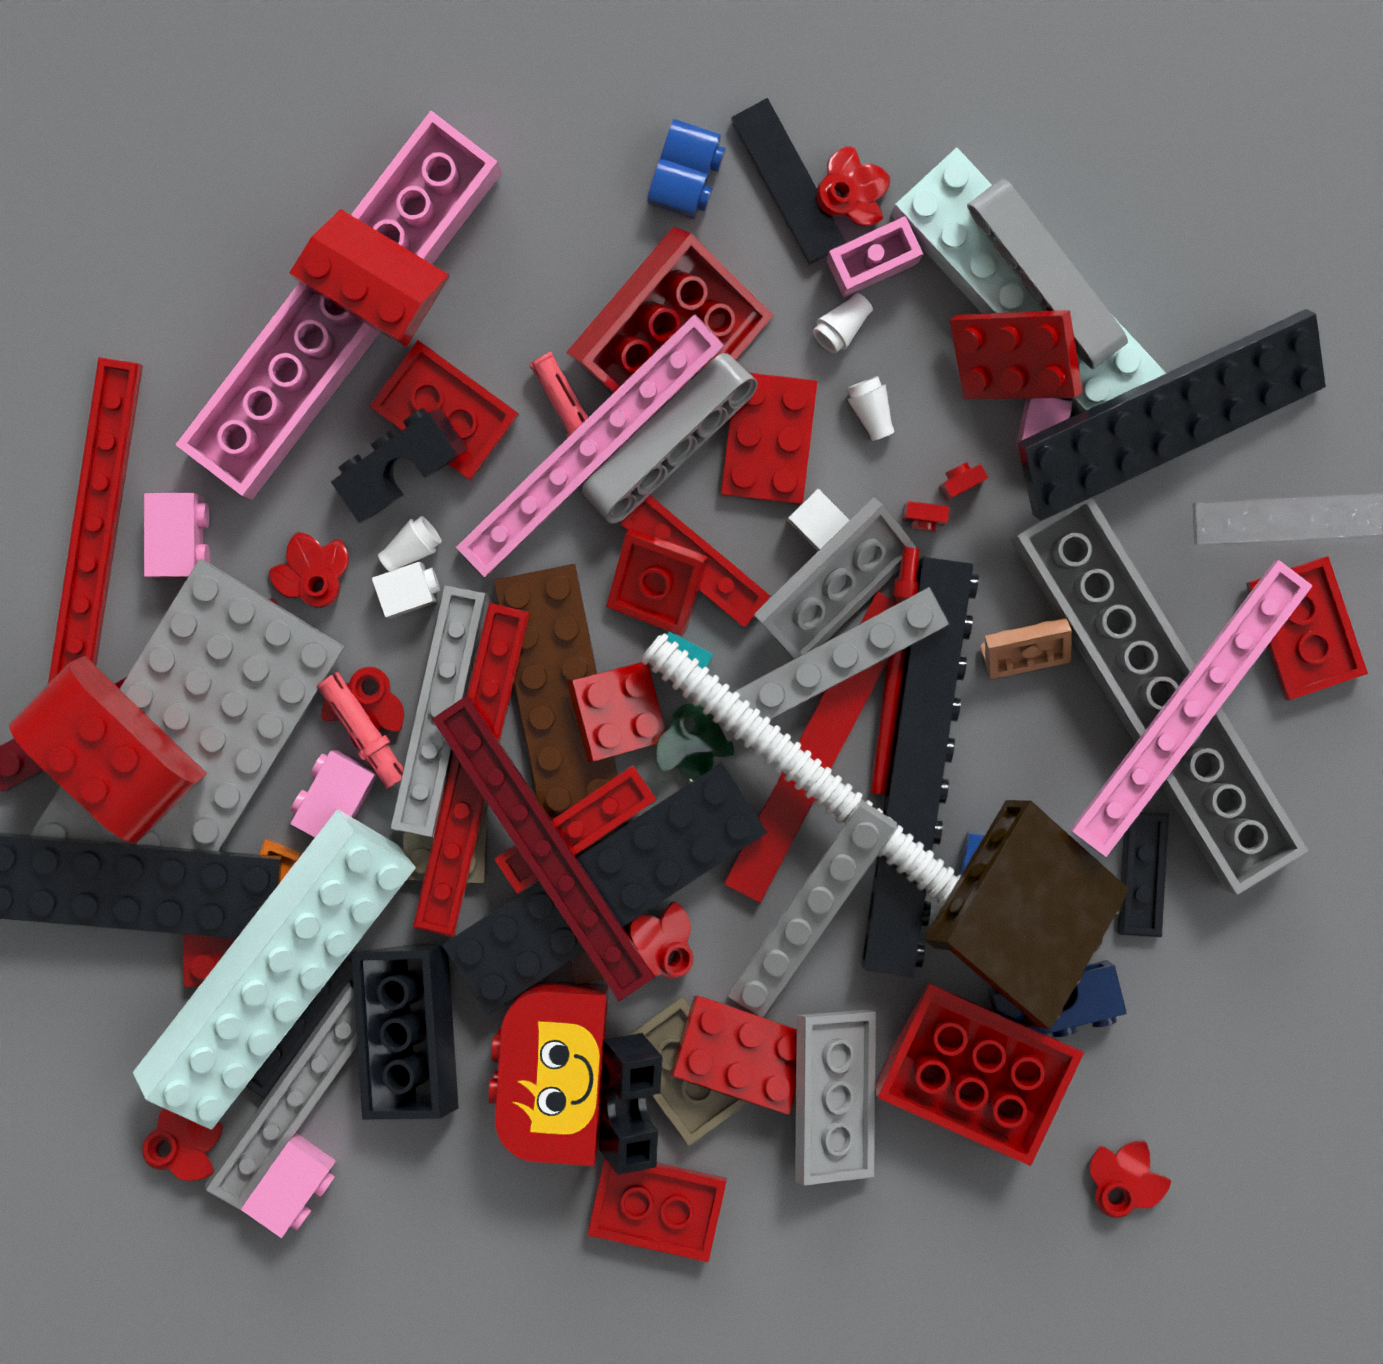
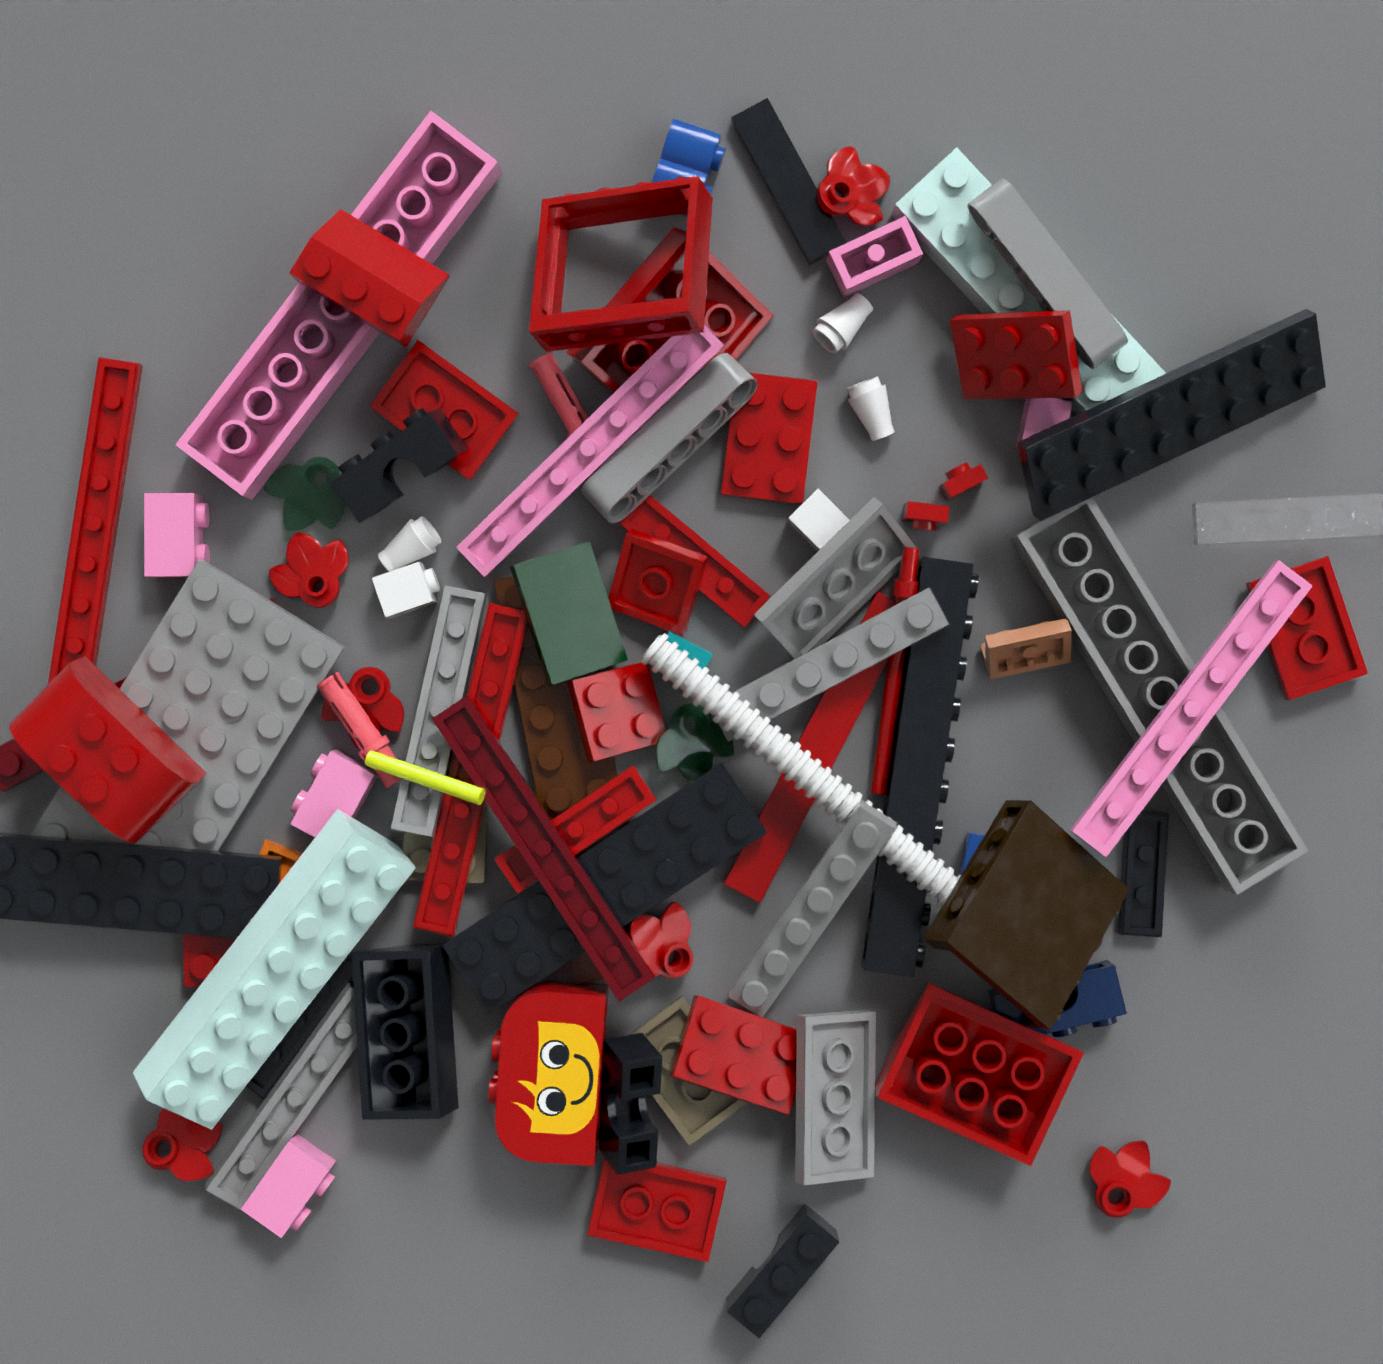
none -> clear green plate [264,457,344,531]
none -> neon yellow bar [365,750,485,805]
none -> dark green tile [510,541,628,686]
none -> red window [529,176,713,352]
none -> black arch [726,1204,839,1338]

